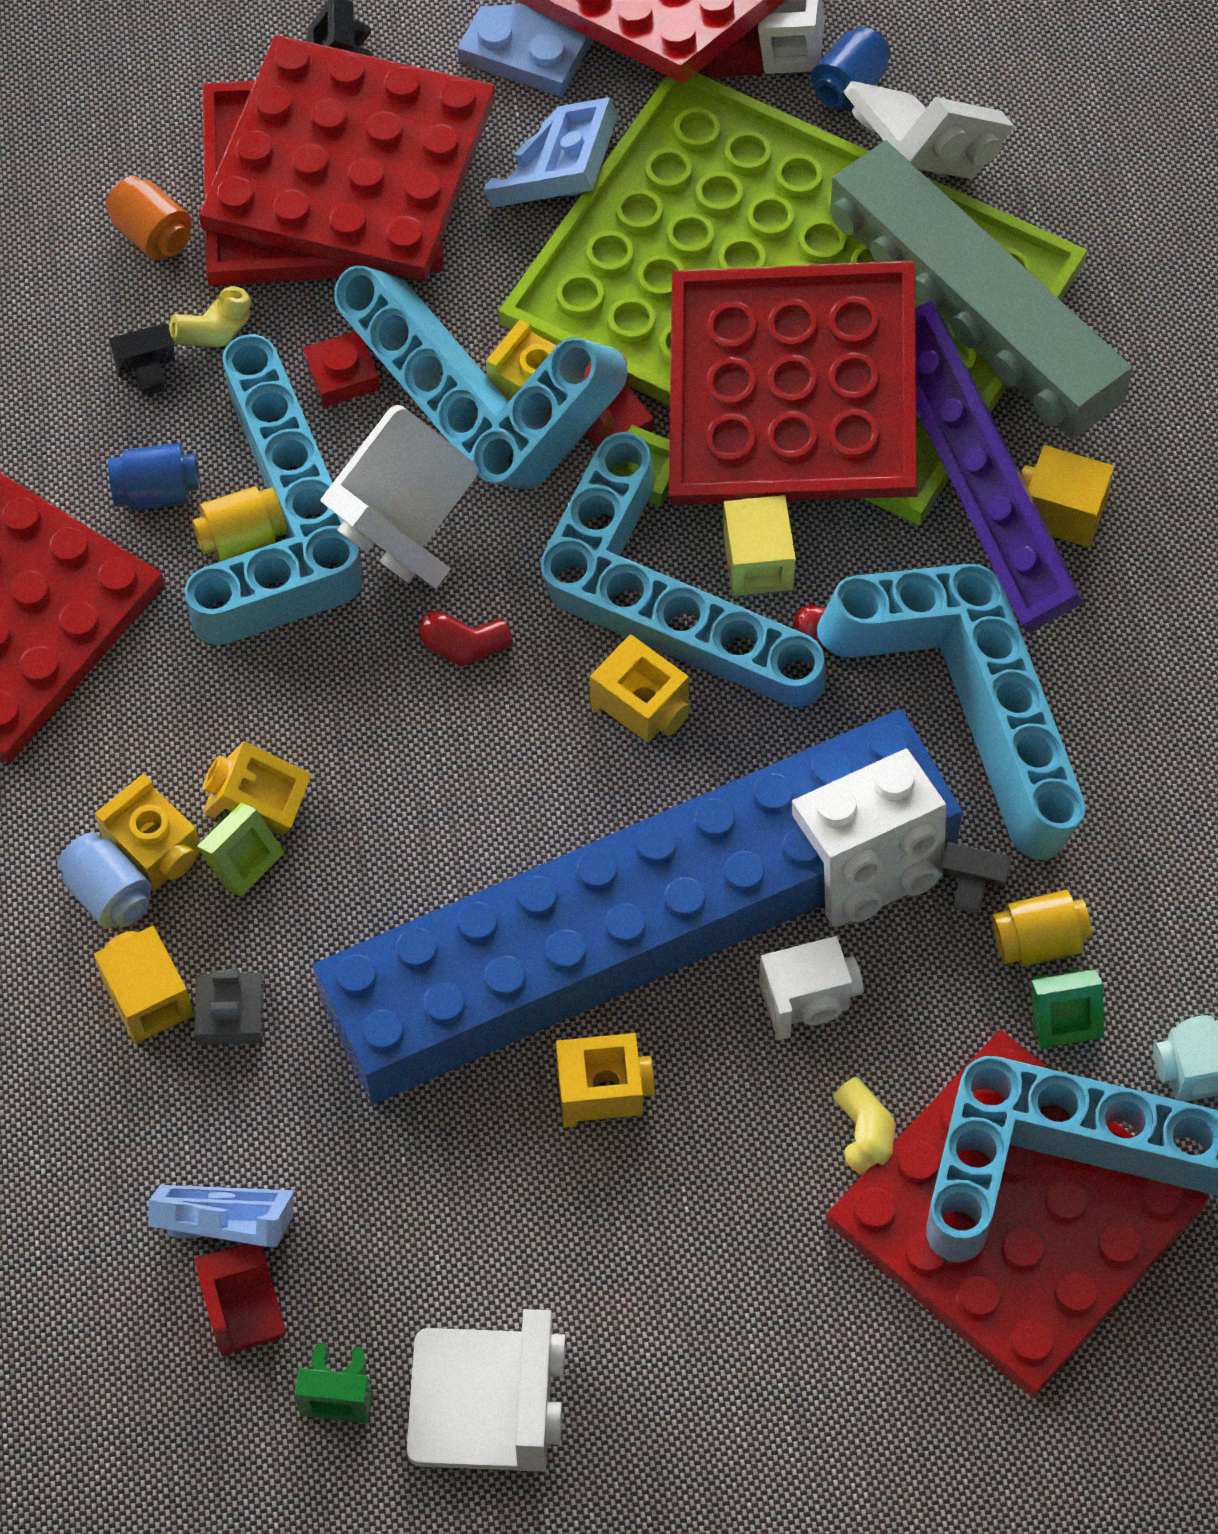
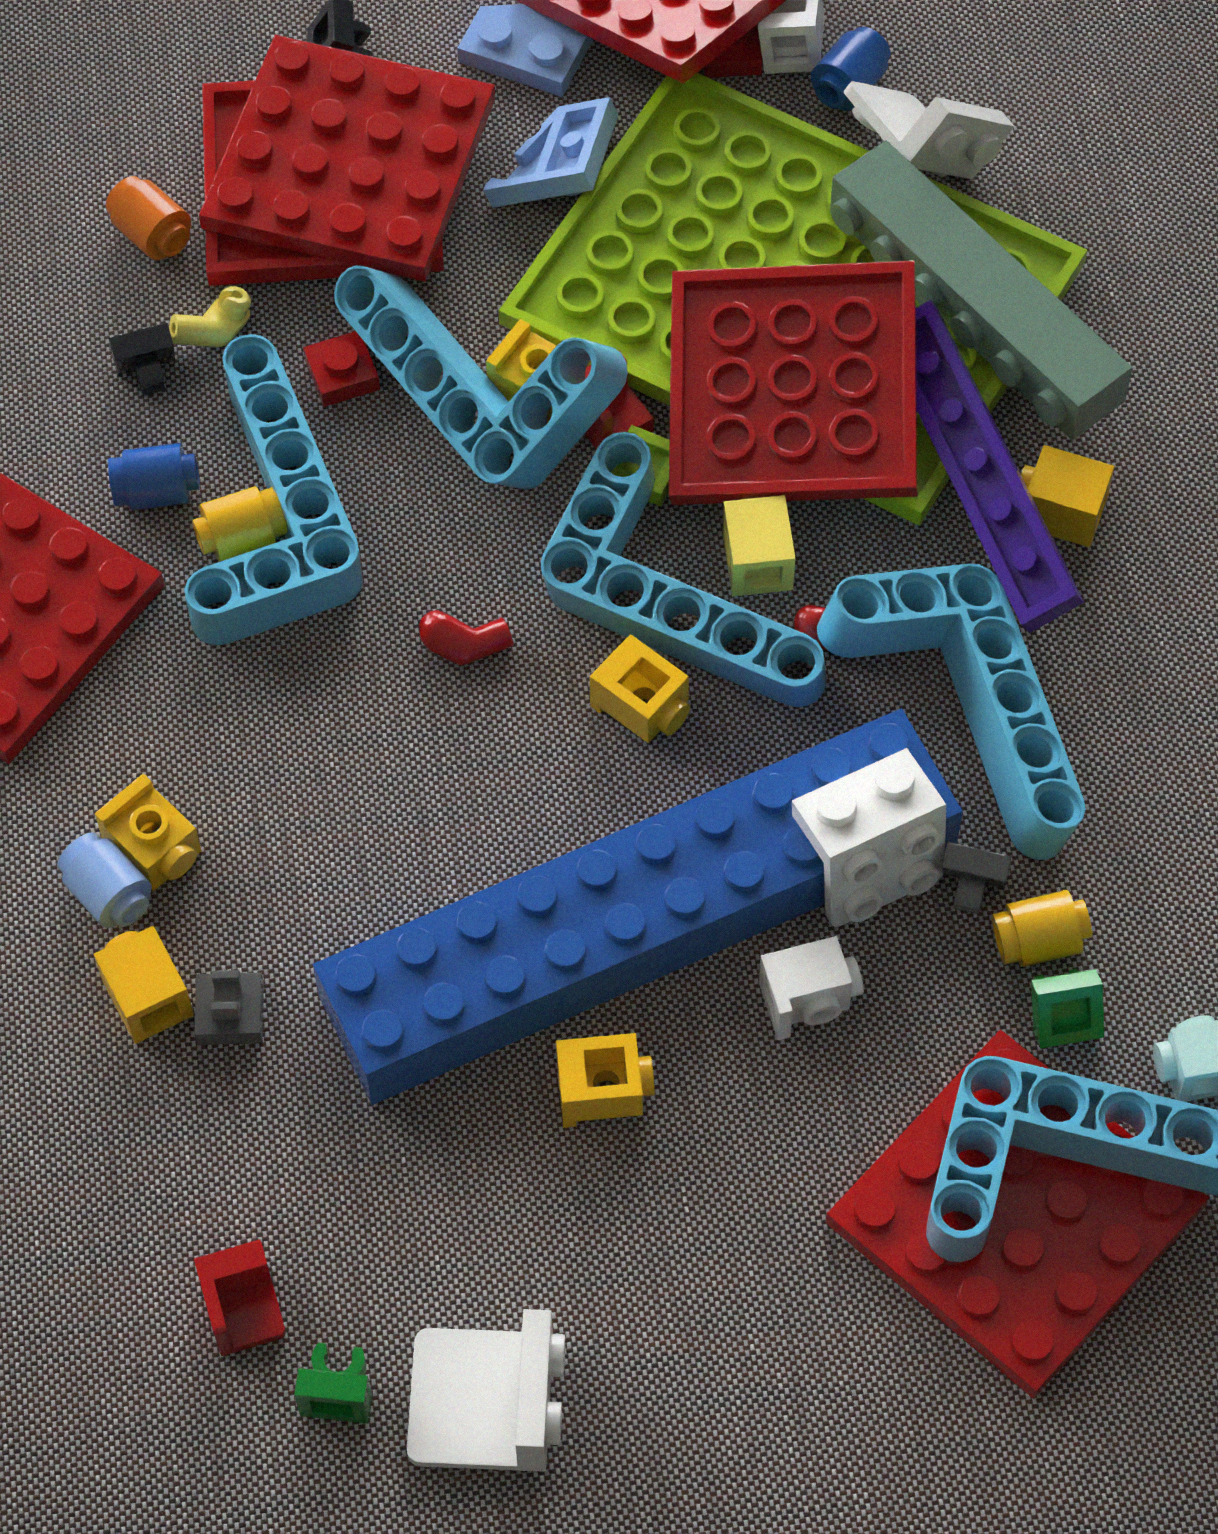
light blue wing [148,1185,294,1247] -> none
lime plate [197,802,285,897] -> none
yellow bracket [202,741,312,836] -> none
white bracket [320,405,478,588] -> none
light yellow arm [833,1077,896,1175] -> none

